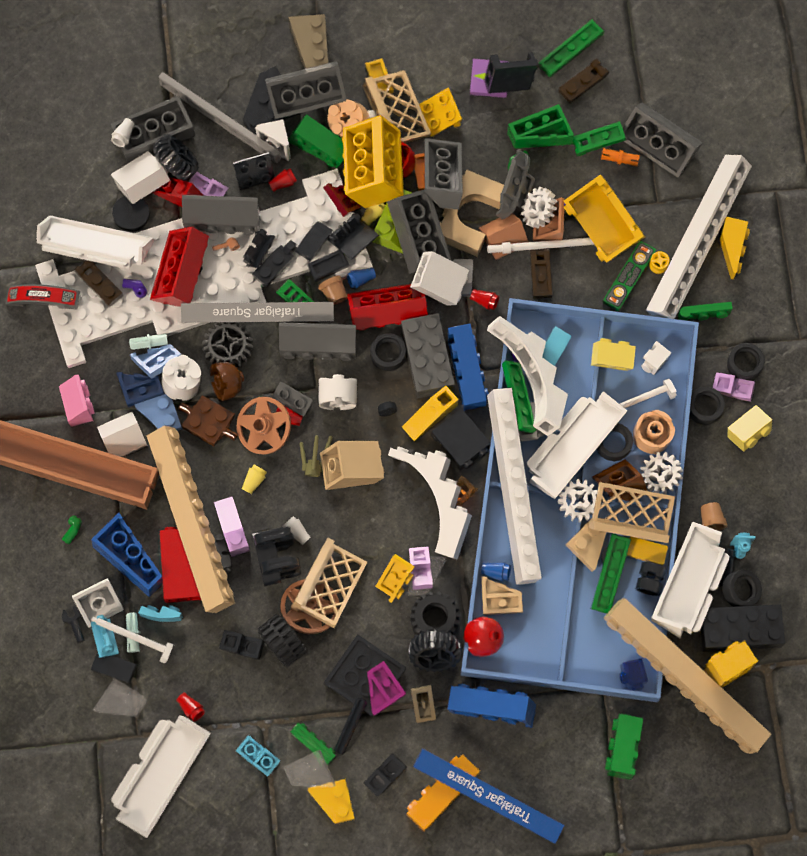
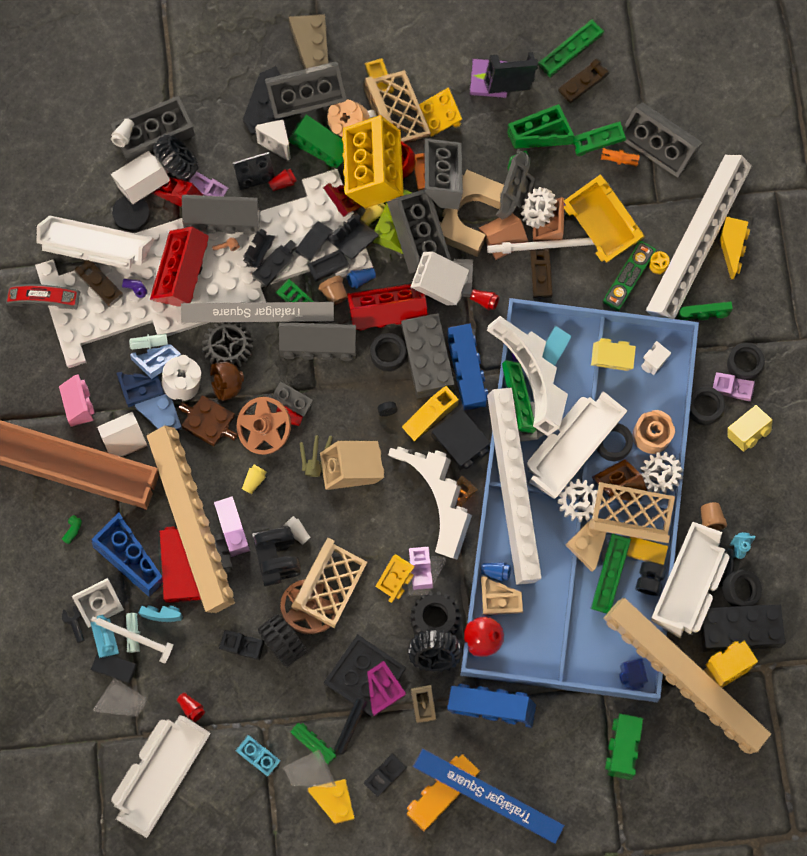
light grey tile [159,72,281,163] -> none
white brick [319,374,357,410] -> none
white piece [620,379,677,408] -> none

